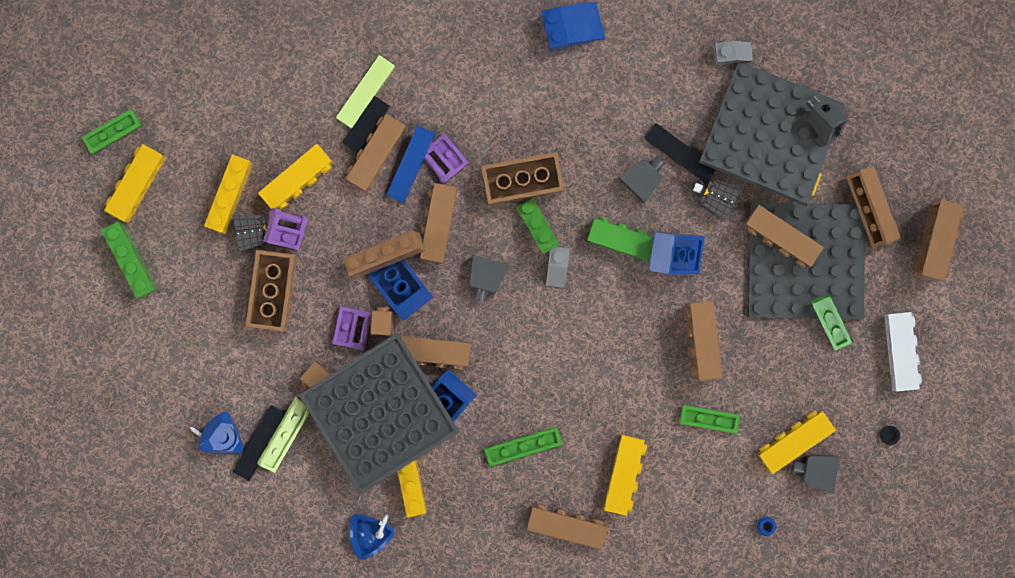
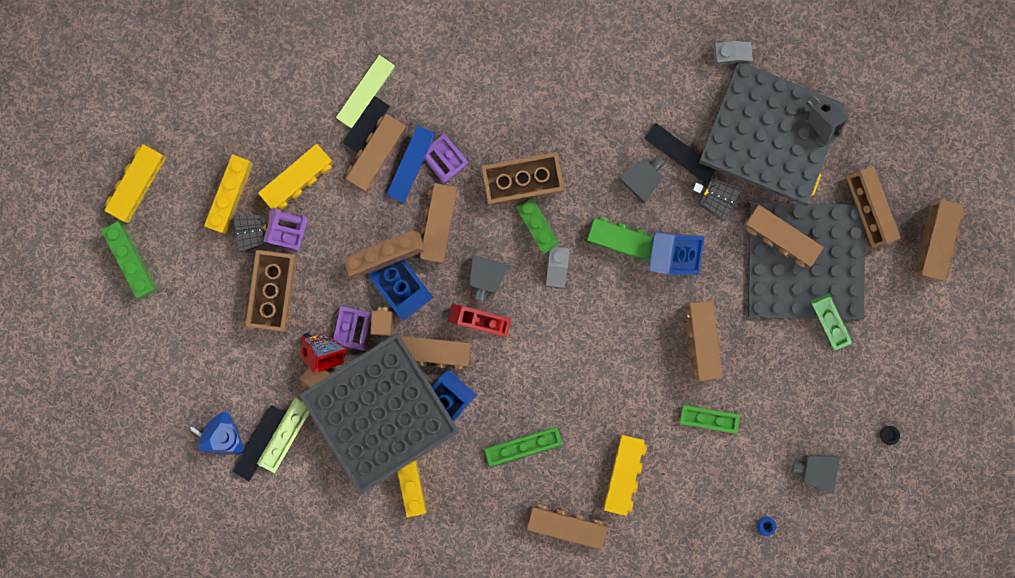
bright green plate [82,109,142,155] -> none
blue hat [350,514,394,560] -> none
blue slope [541,1,605,52] -> none
yellow brick [757,410,836,474] -> none
white brick [884,312,922,391] -> none
none -> red torso [300,333,347,373]
none -> red slope [447,303,511,337]

